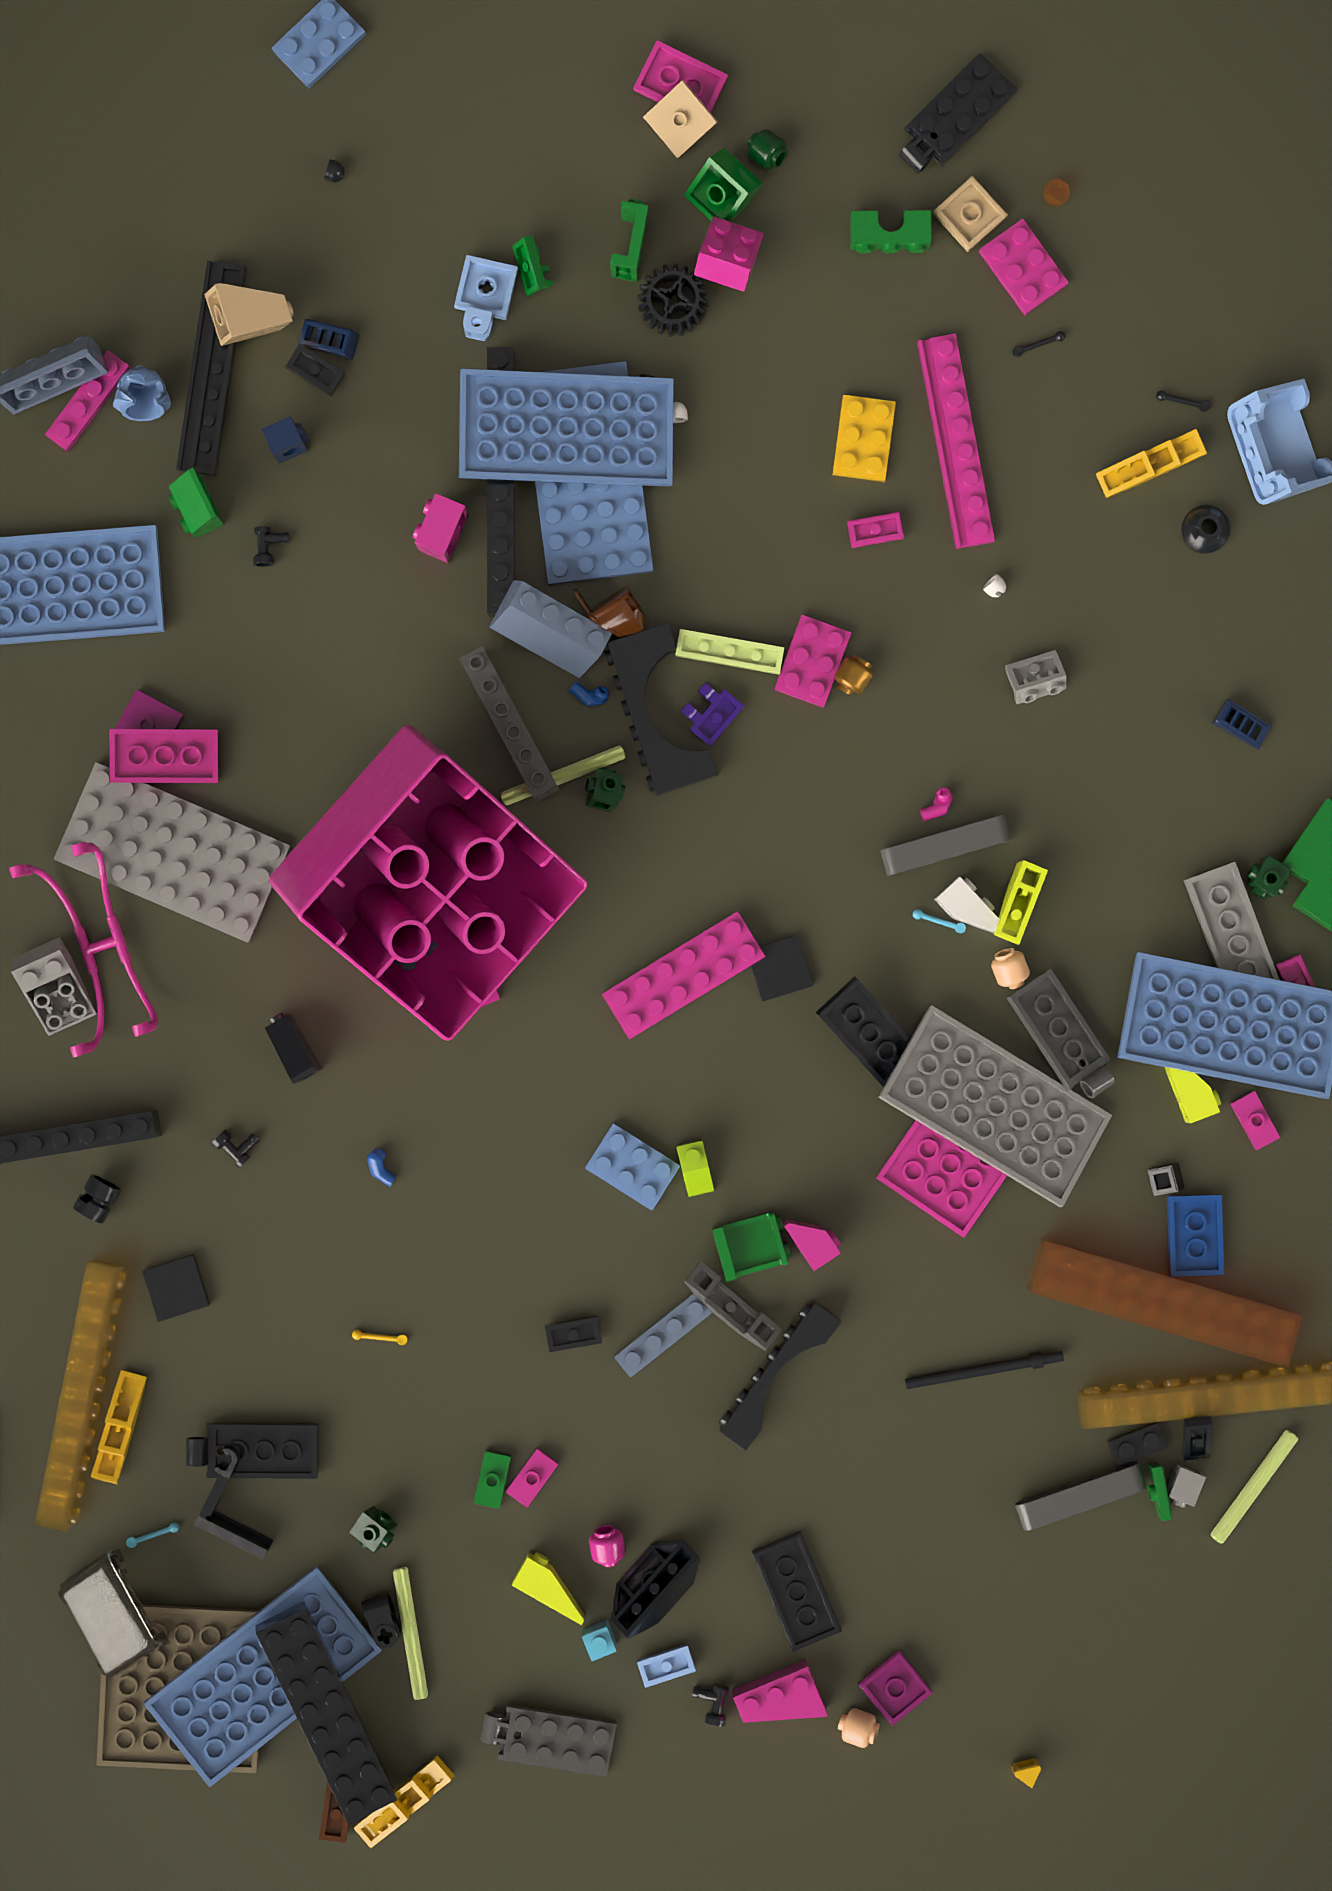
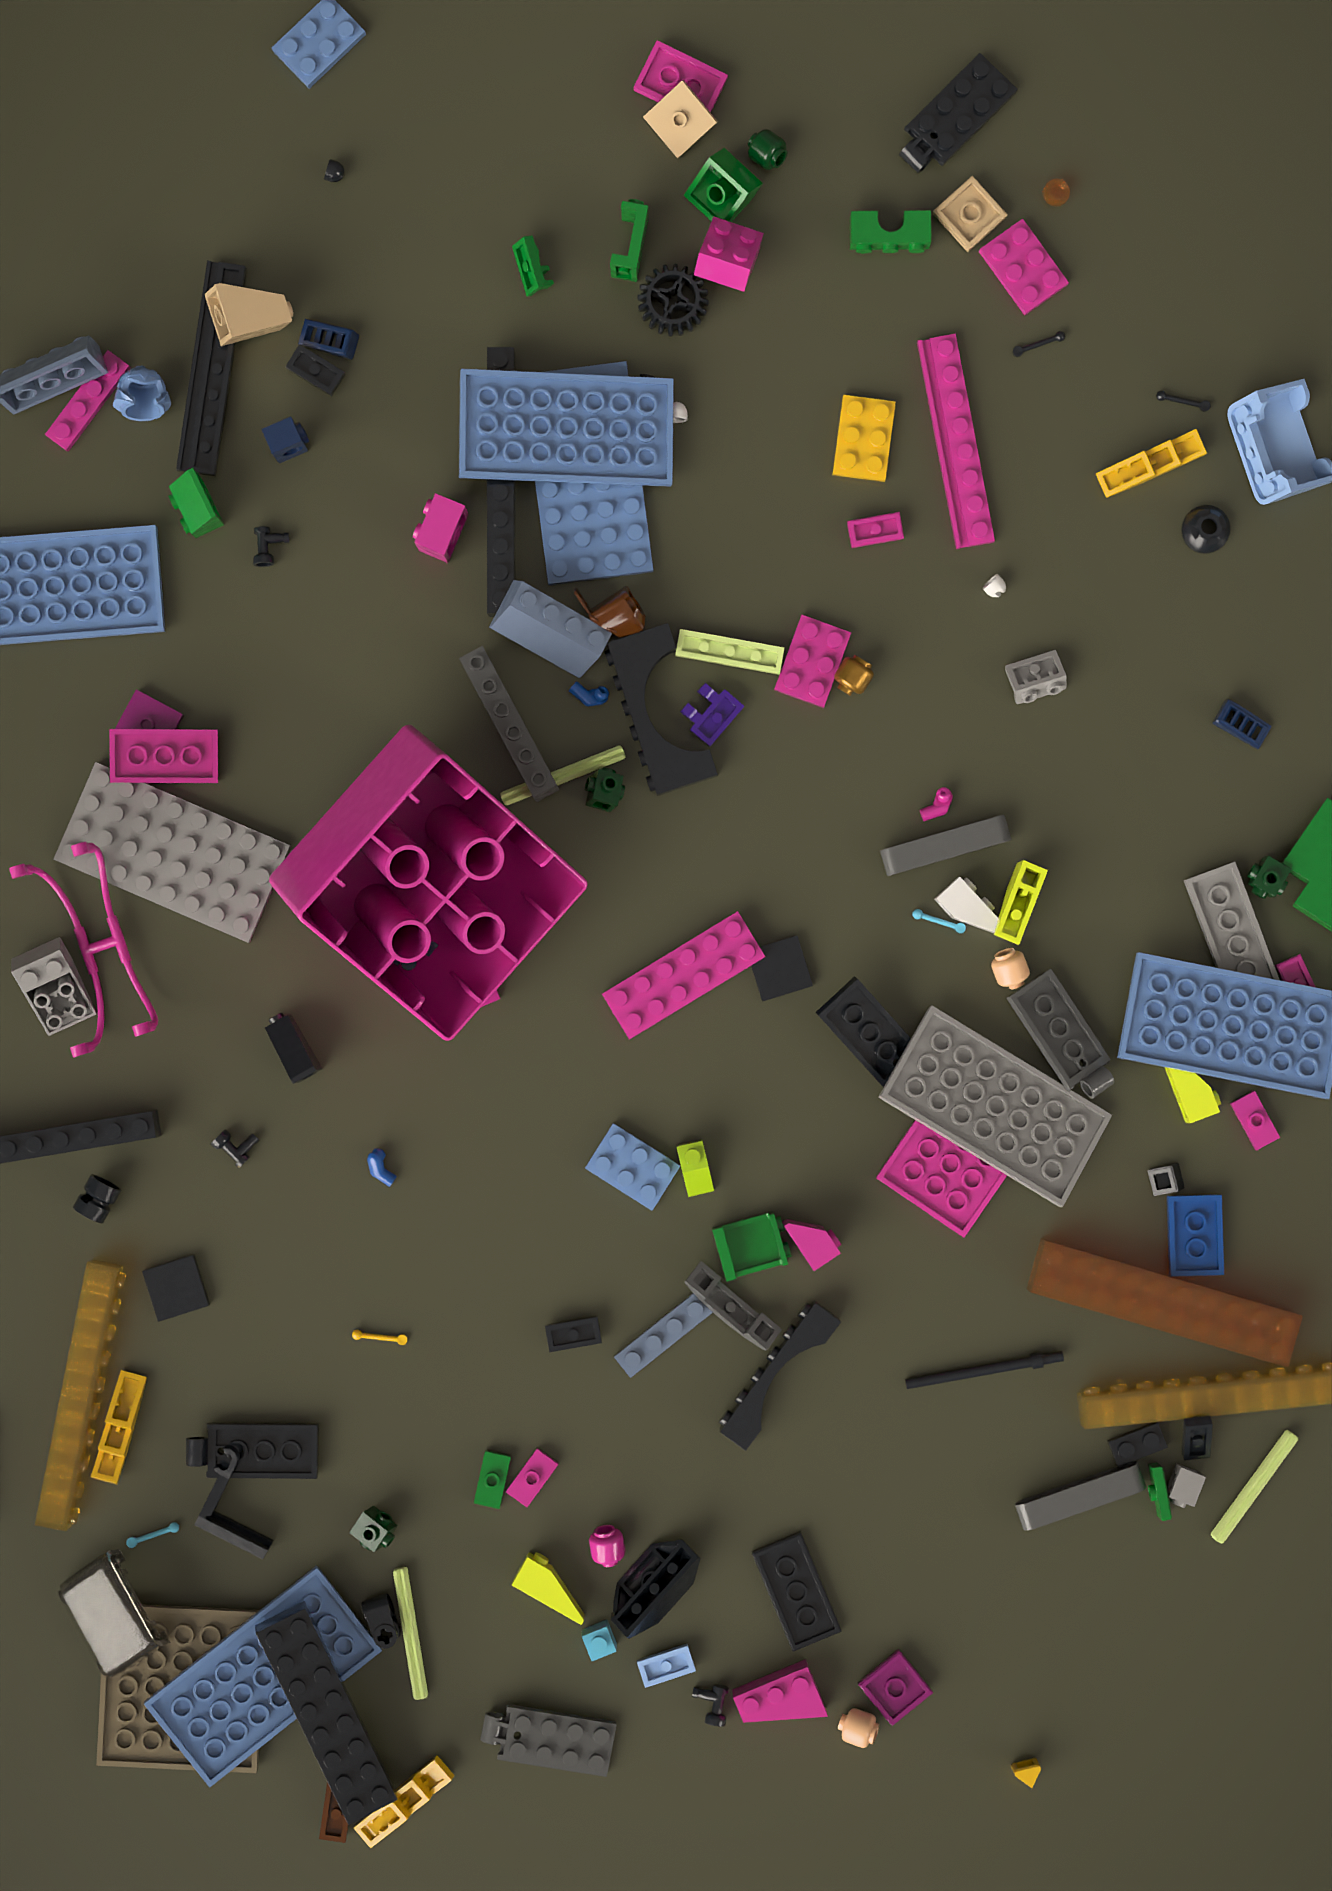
light blue plate [454,255,518,341] -> none

